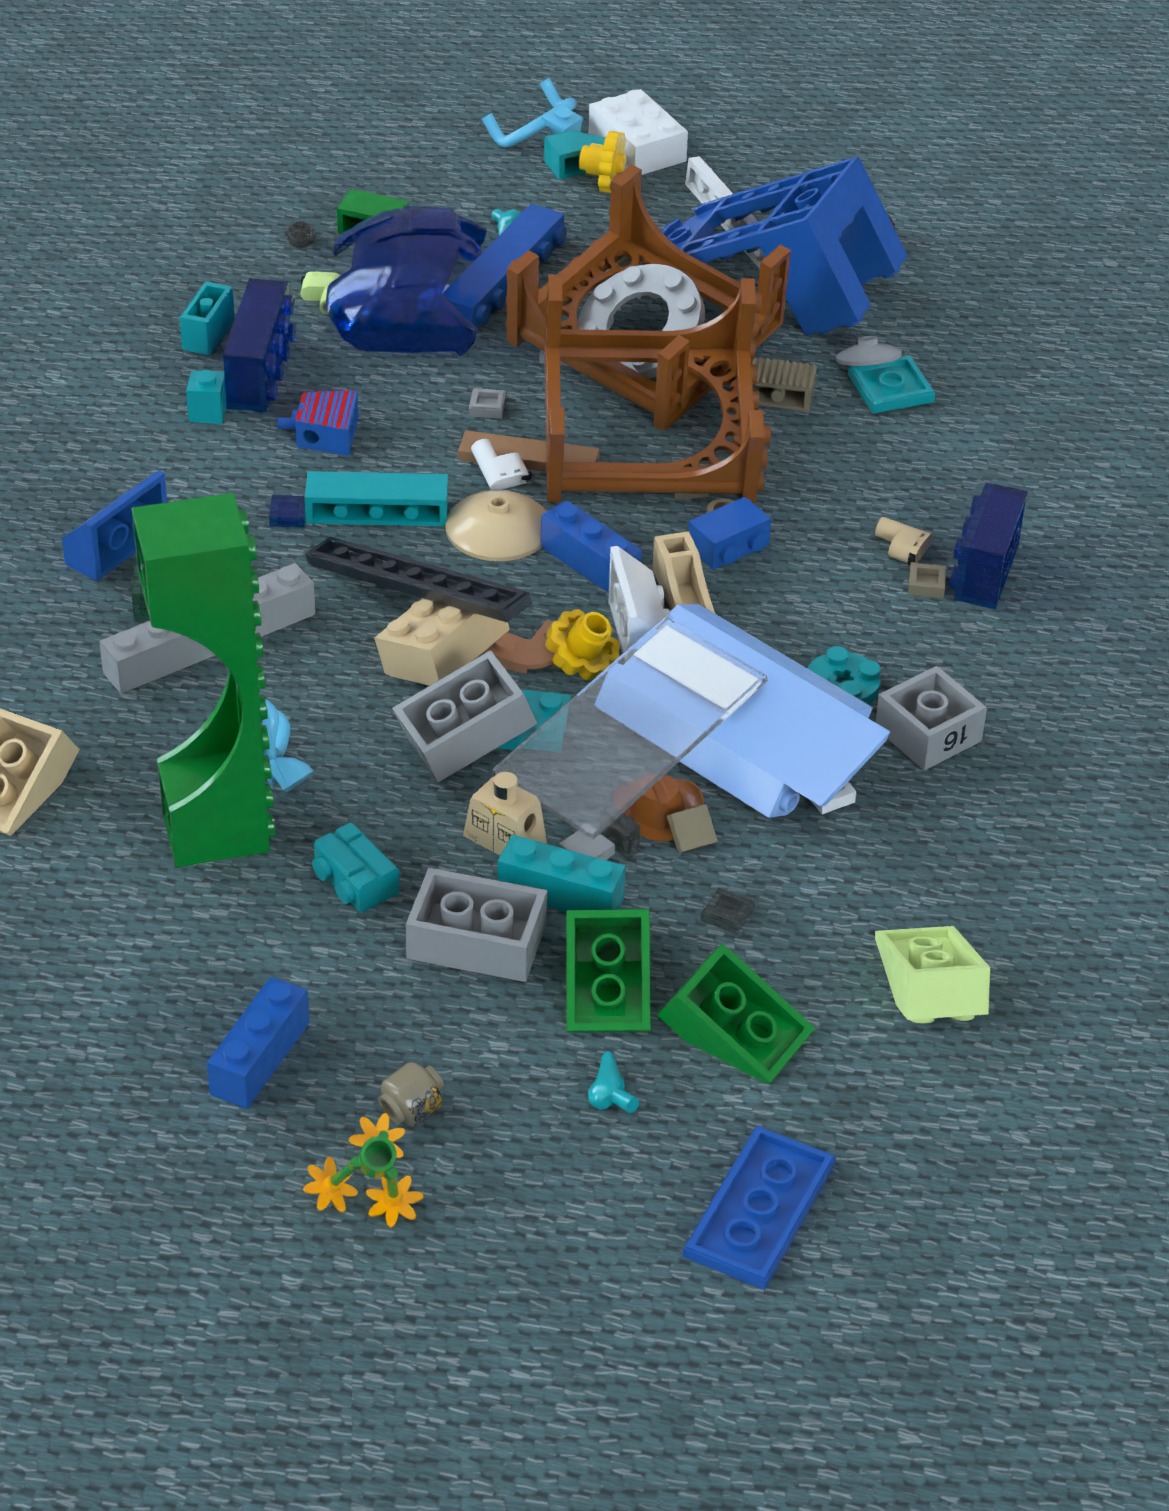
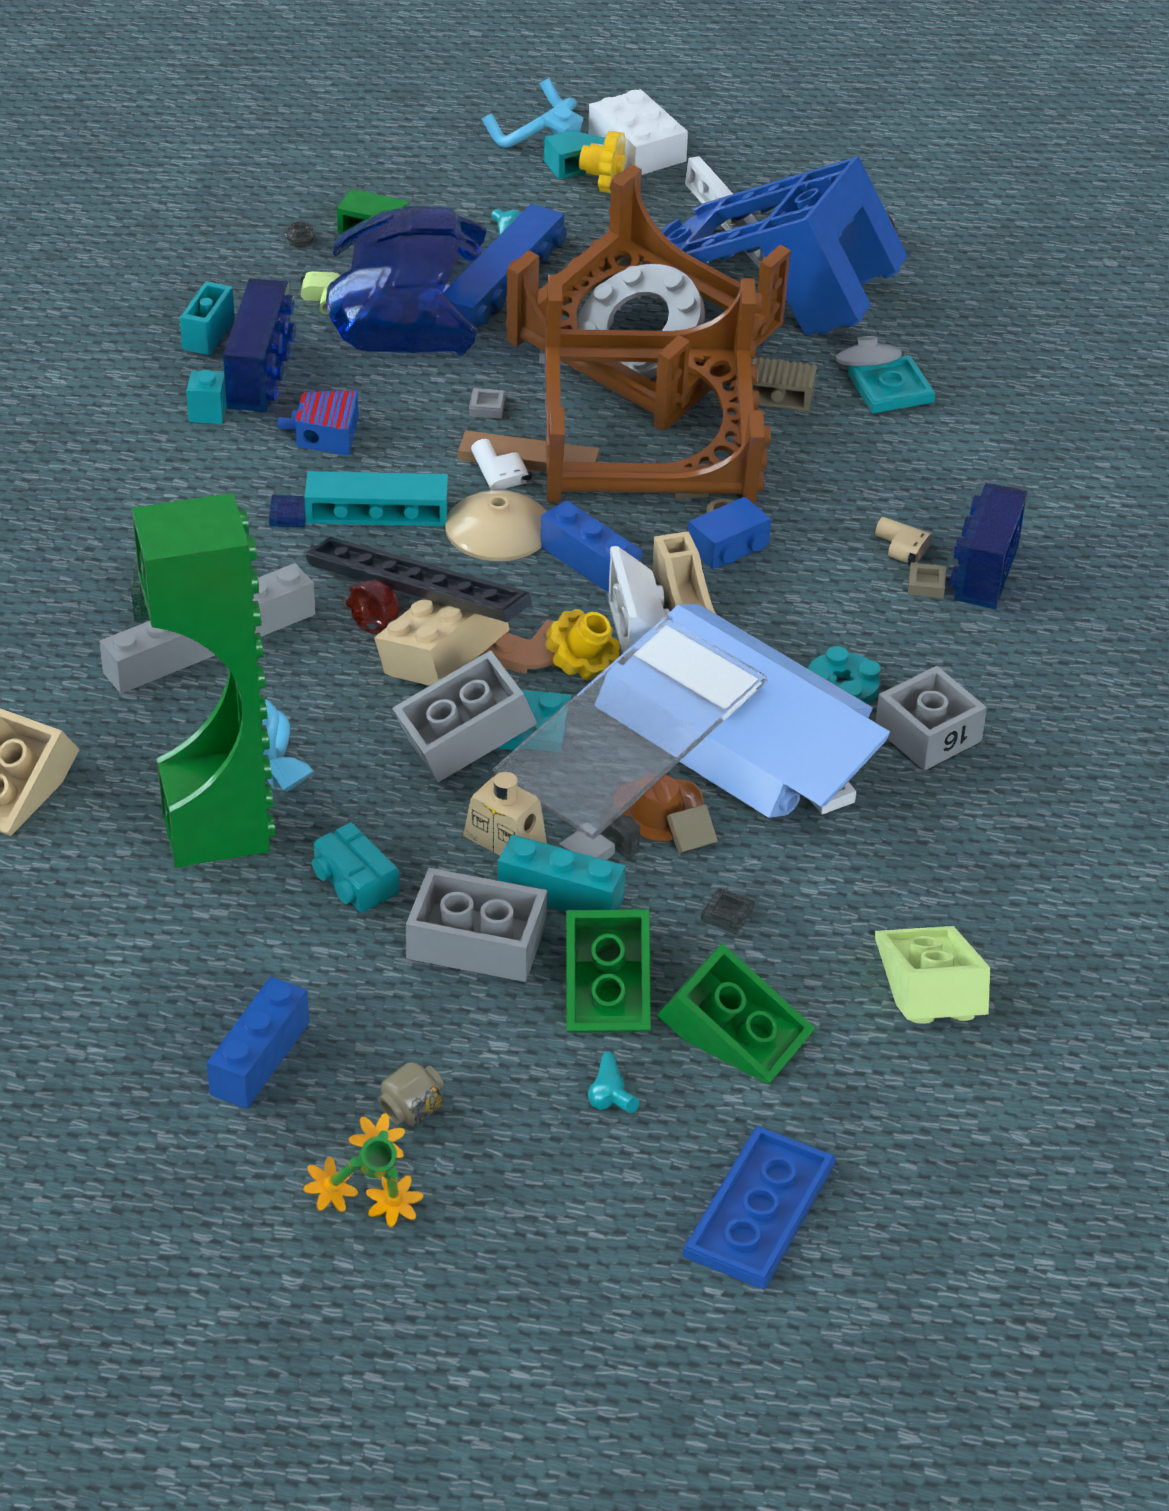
blue slope [62,470,167,581] -> none
none -> clear red hair [345,579,400,635]

